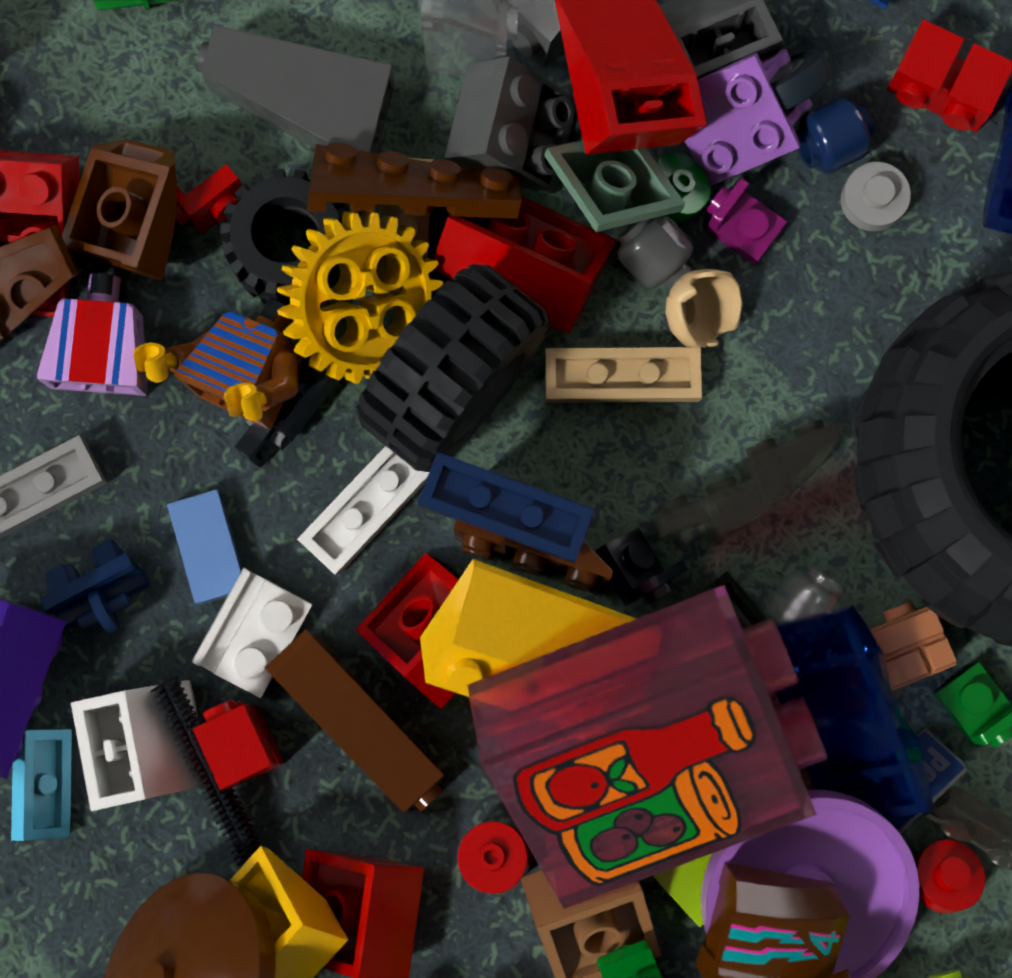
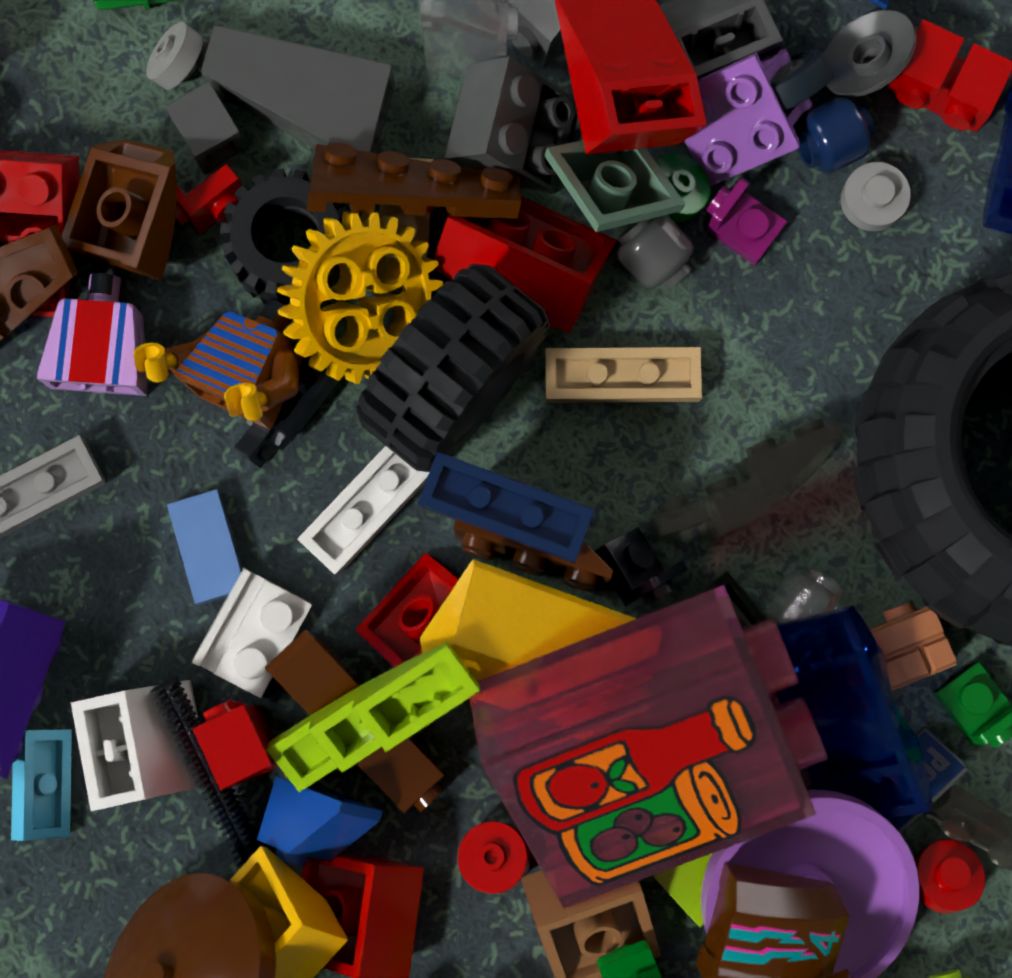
dark blue hips [40,539,150,634] -> none
tan hair [665,269,743,348] -> none
none -> light grey wheel [146,22,203,90]
none -> dark grey panel [166,81,247,173]
none -> blue slope [257,776,383,866]
none -> lime slope [266,642,480,793]
none -> dark grey dish [823,10,917,97]

